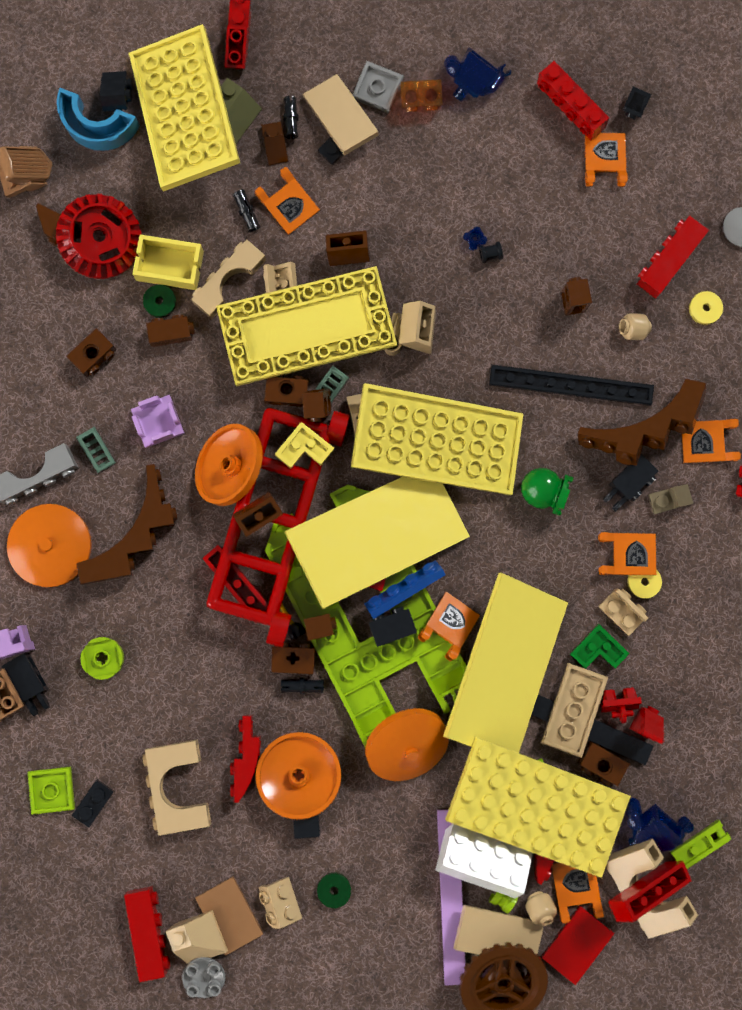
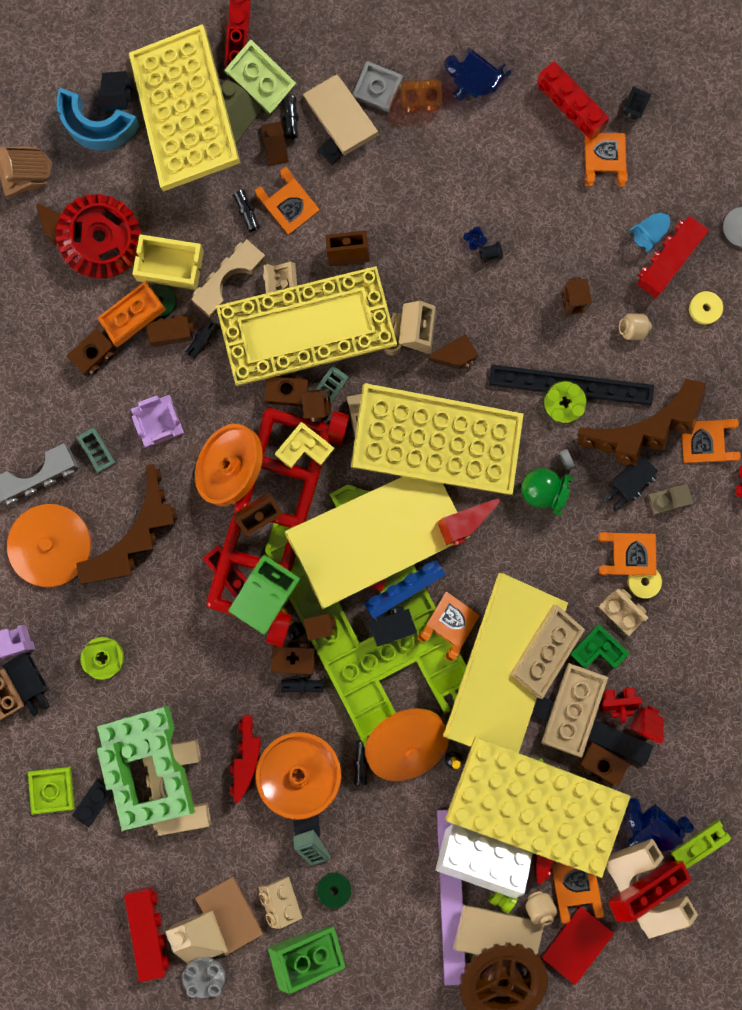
none -> orange tile [97,281,166,348]
none -> bright green piece [97,706,195,831]
none -> black pin [185,319,219,360]
none -> yellowish green plate [224,39,296,114]
none -> bright green slope [229,555,300,635]
none -> bright green slope [268,926,346,994]
none -> sand green slope [294,830,331,866]
none -> black pin [354,741,369,785]
none -> reddish brown slope [429,334,478,369]
none -> red slope [437,498,500,546]
none -> black hinge [445,751,462,769]
none -> tan tile [510,605,585,699]
none -> lime plate [544,381,586,423]
none -> light grey tile [559,449,575,470]
none -> dark azure piece [629,213,670,252]

